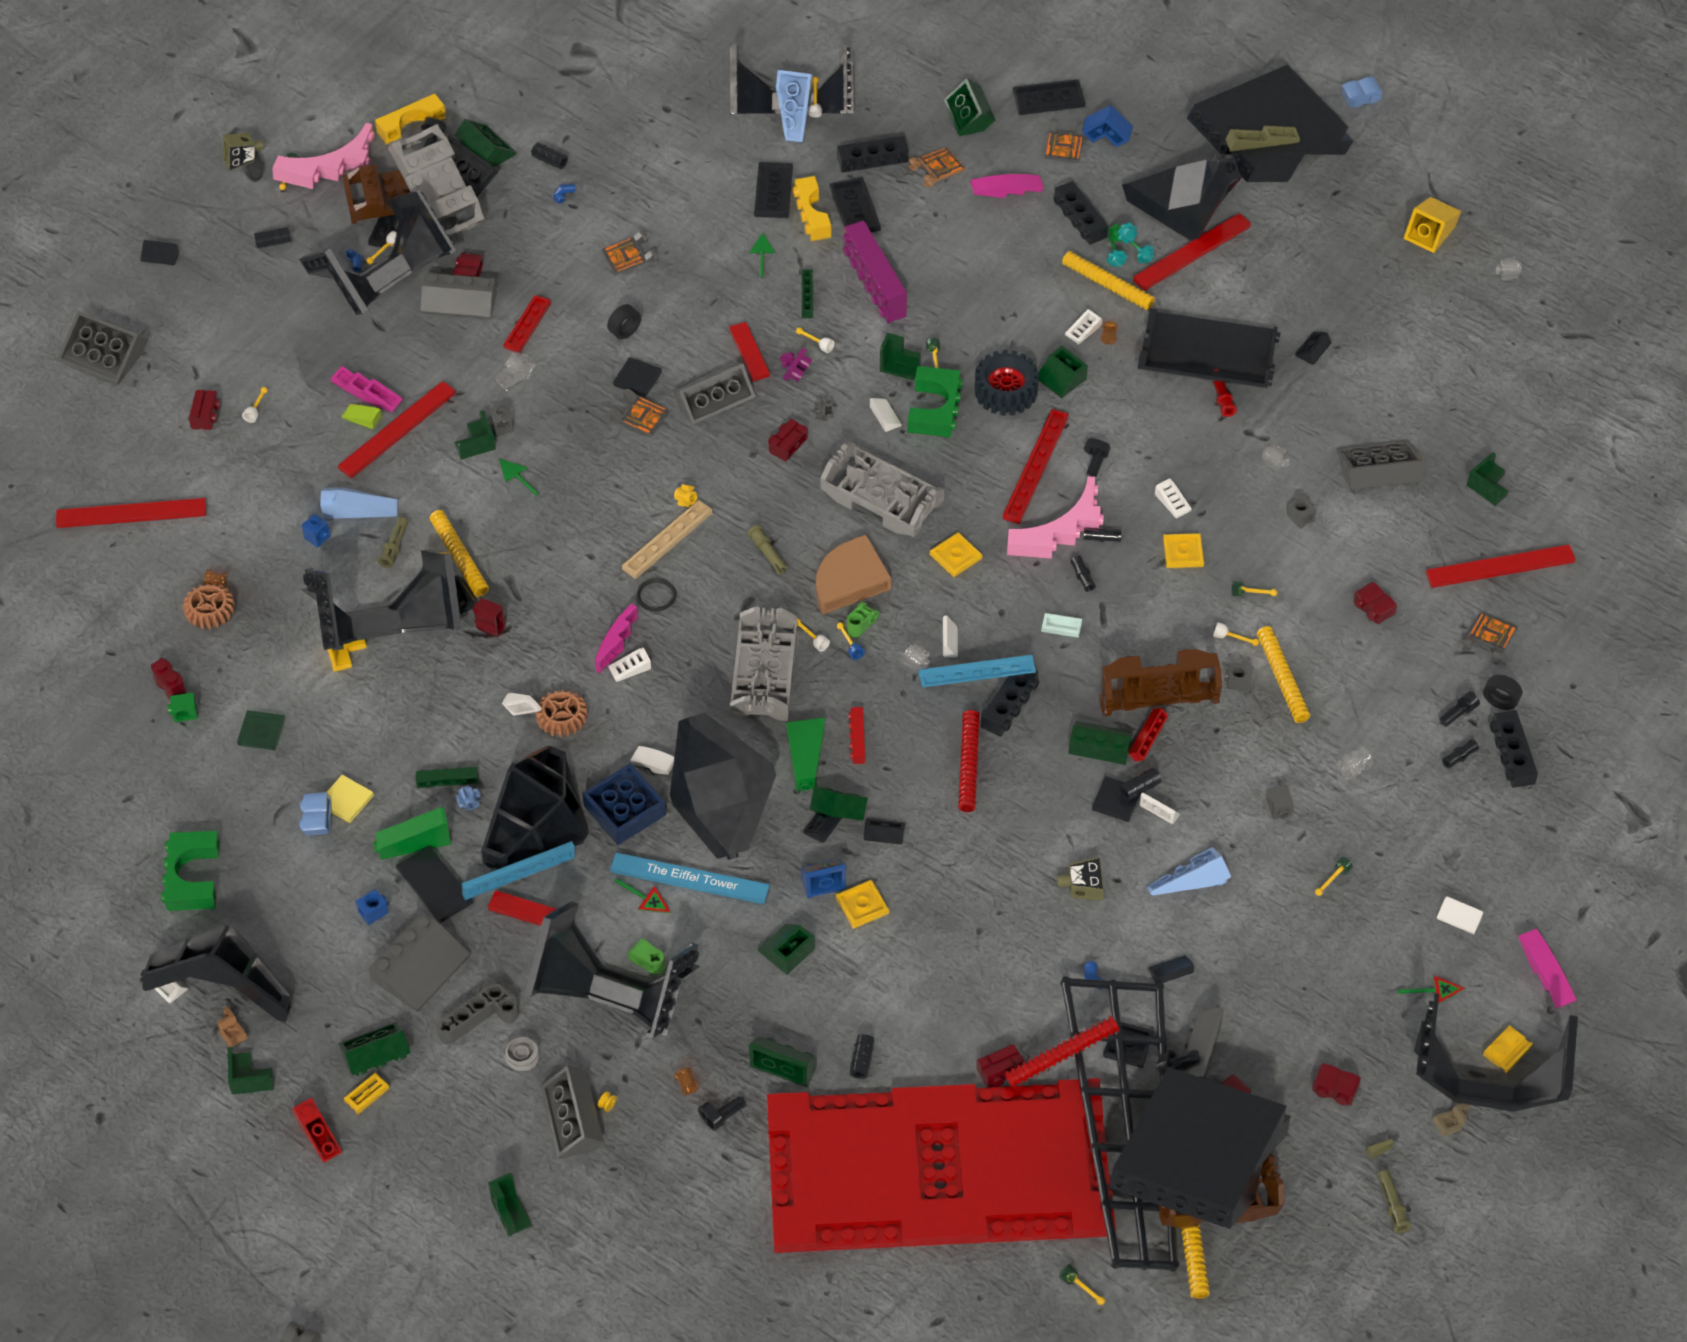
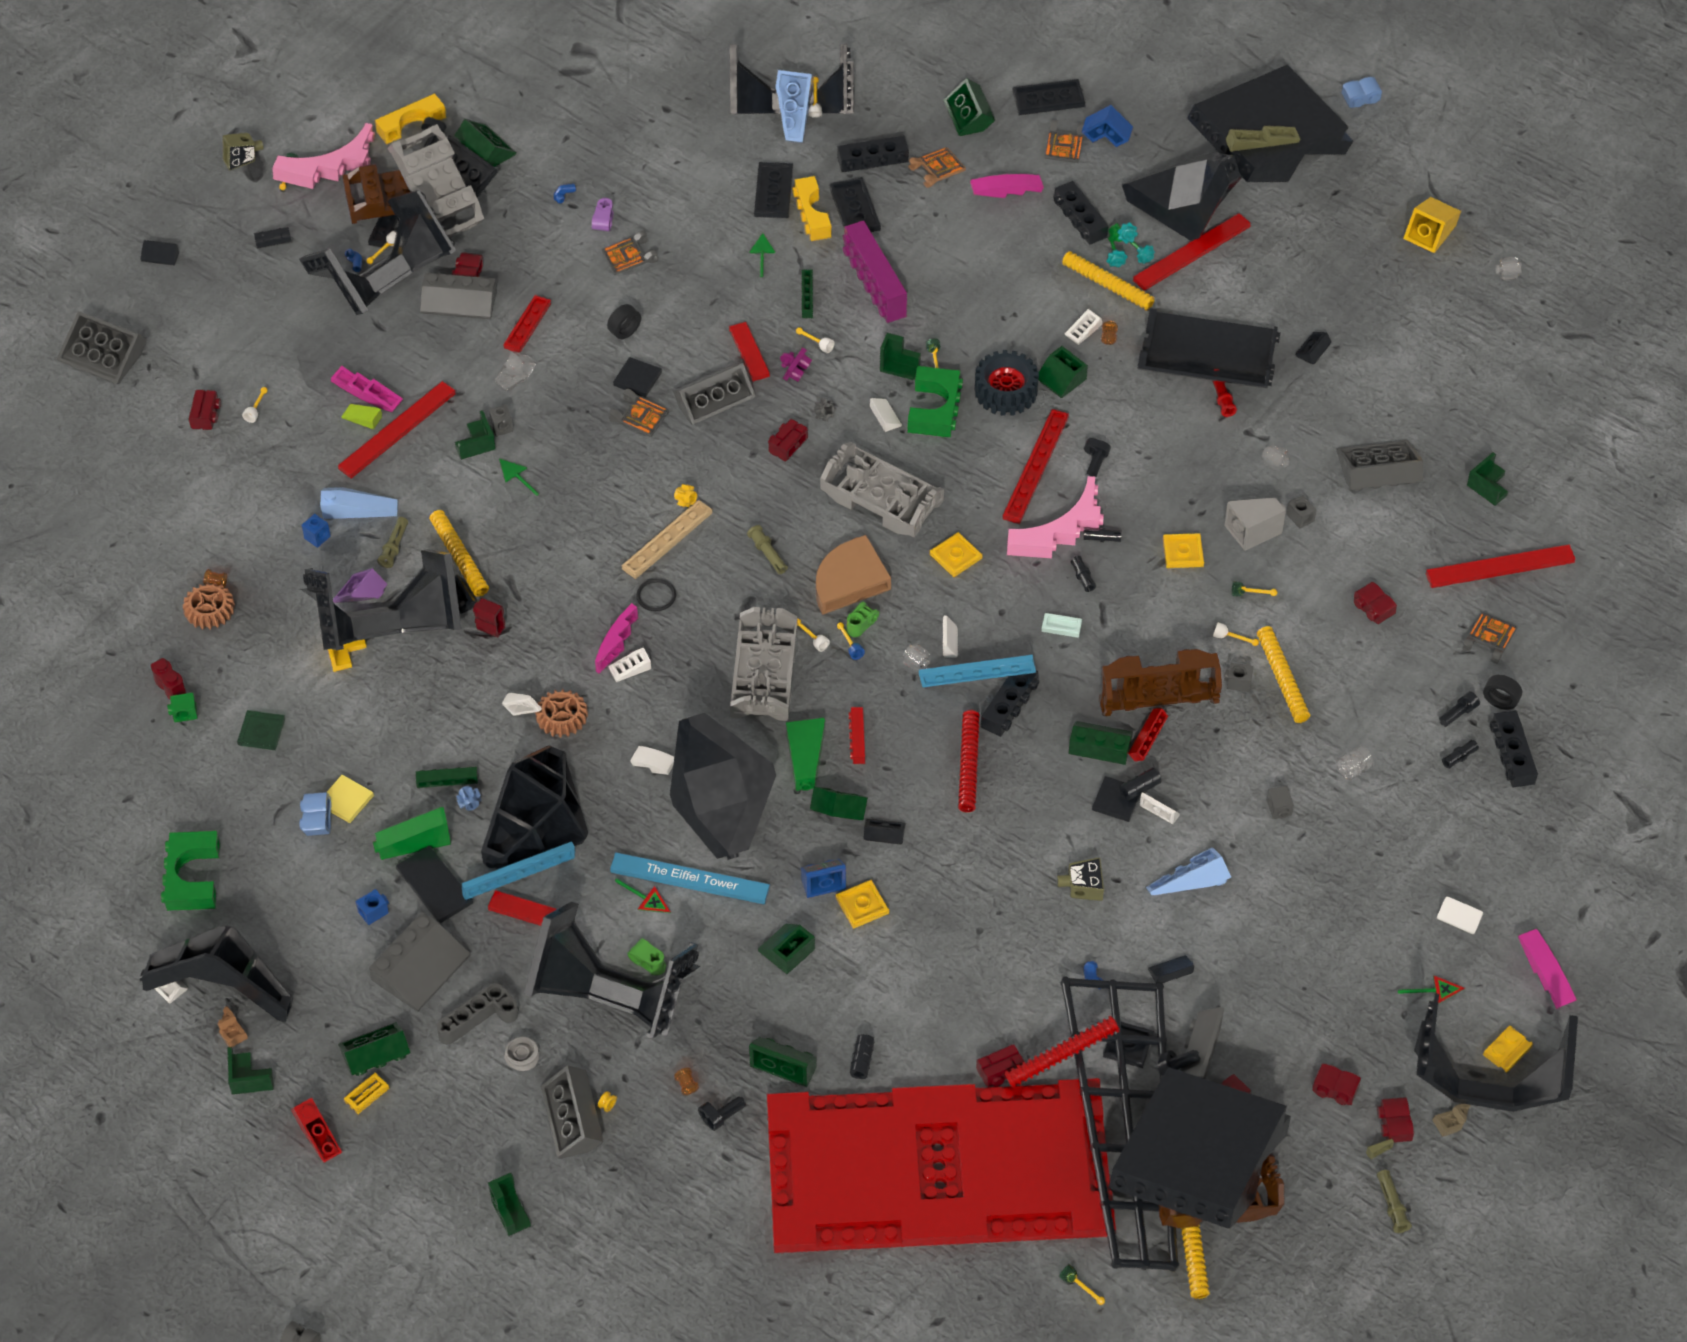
red tile [56,498,206,528] -> none
black axle [531,142,568,169] -> none
dark blue slope [582,763,666,845] -> none
black slope [803,812,842,843] -> none
white slope [1155,478,1192,519] -> none
hinge [1315,857,1353,896] -> none
none -> medium lavender slope [333,568,387,603]
none -> medium lavender piece [592,198,614,232]
none -> light grey slope [1224,498,1286,551]
none -> dark red brick [1377,1097,1414,1143]

